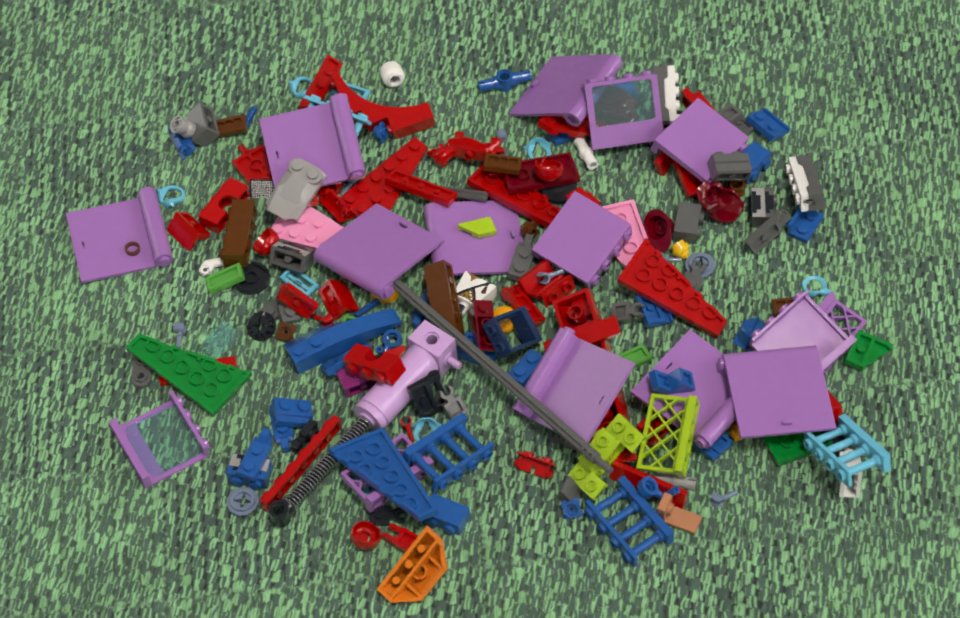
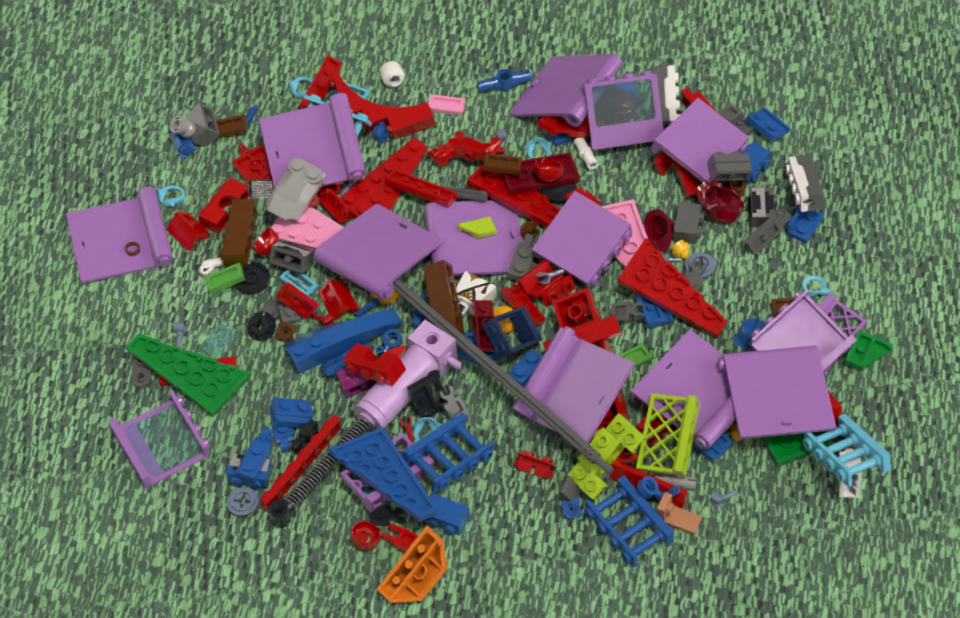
blue slope [649,367,696,395] -> none
none -> bright pink tile [428,95,466,115]

